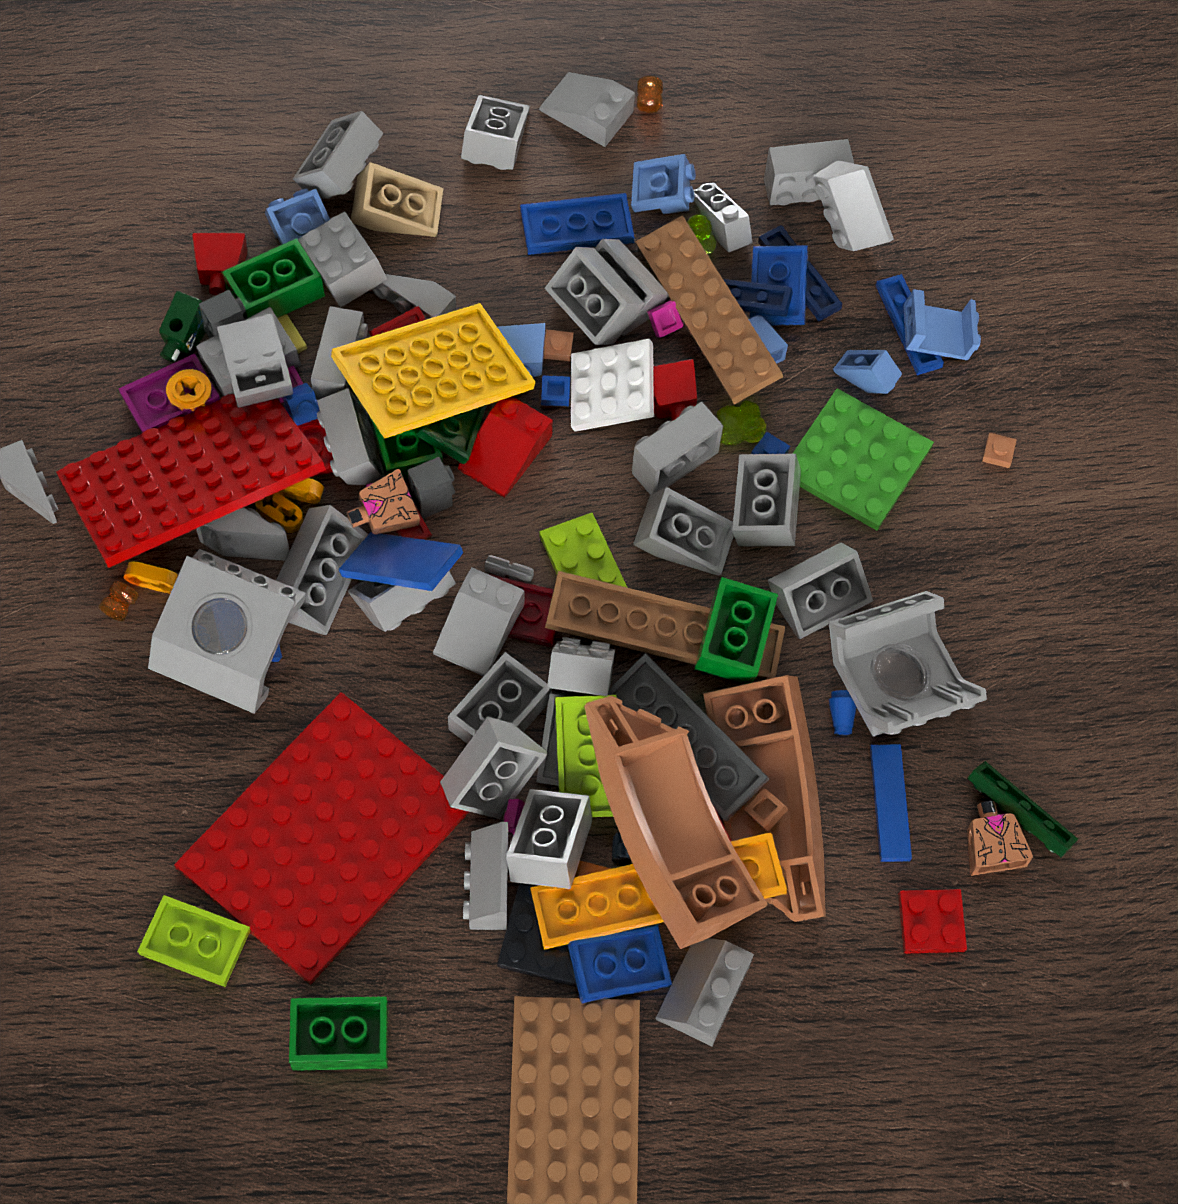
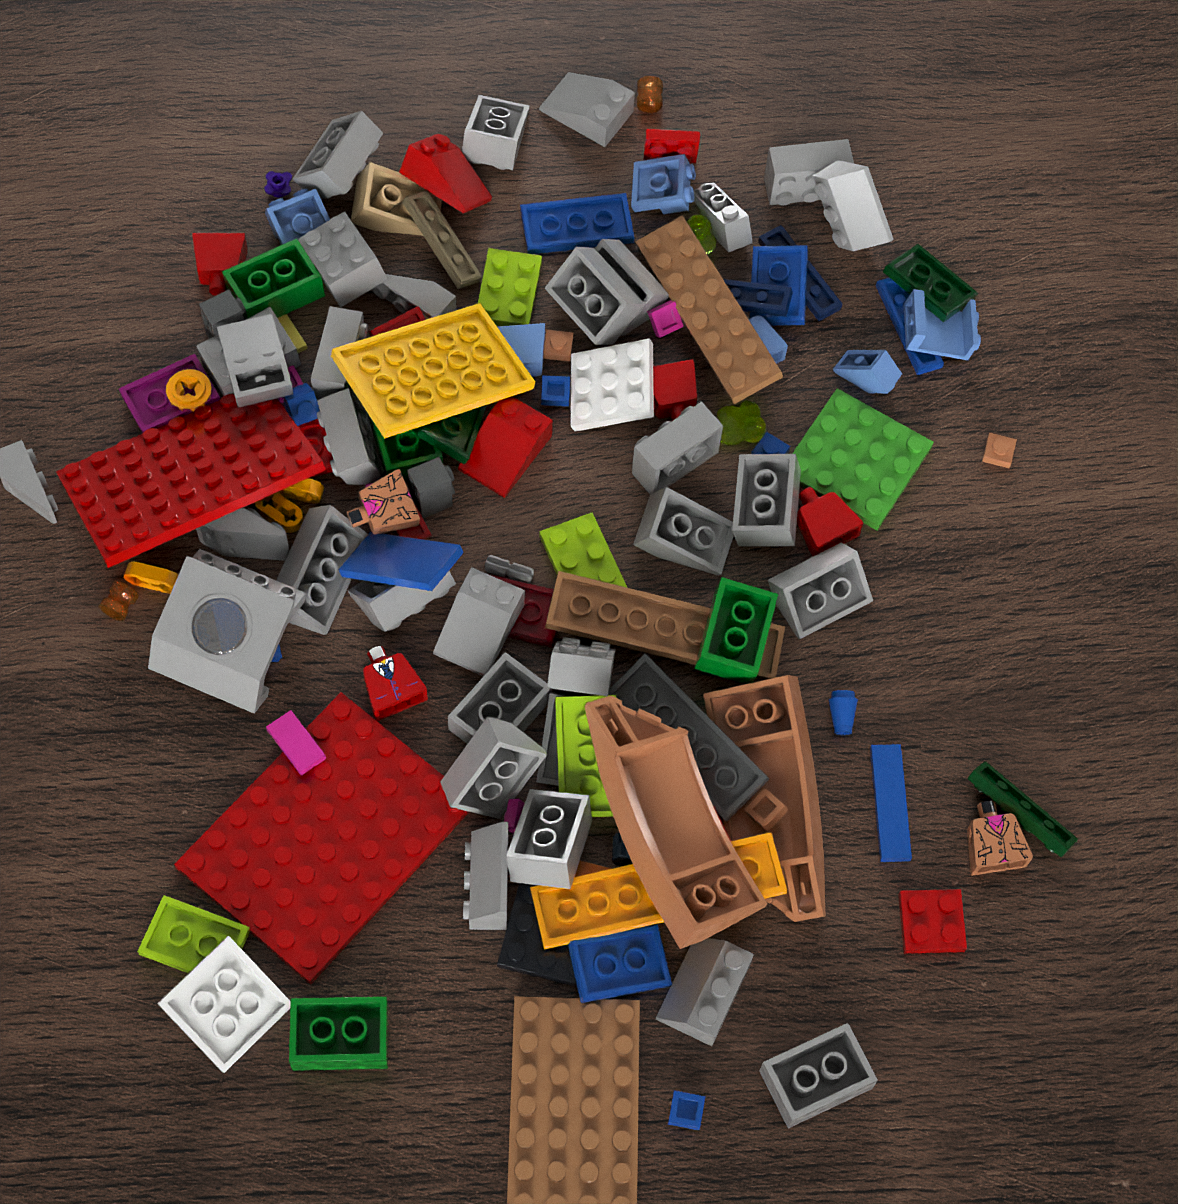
dark green torso [159,290,205,363] -> none
light grey panel [829,591,987,736] -> none
none -> white plate [157,936,291,1073]
none -> dark purple plate [264,171,292,198]
none -> dark pink tile [266,710,326,776]
none -> red torso [363,646,428,721]
none -> red slope [399,134,492,214]
none -> dark tan tile [402,190,482,289]
none -> lime plate [478,248,542,326]
none -> red plate [643,129,700,164]
none -> blue plate [668,1090,705,1130]
none -> light grey brick [759,1023,878,1128]
none -> red torso [797,487,864,557]
none -> dark green tile [883,244,978,322]

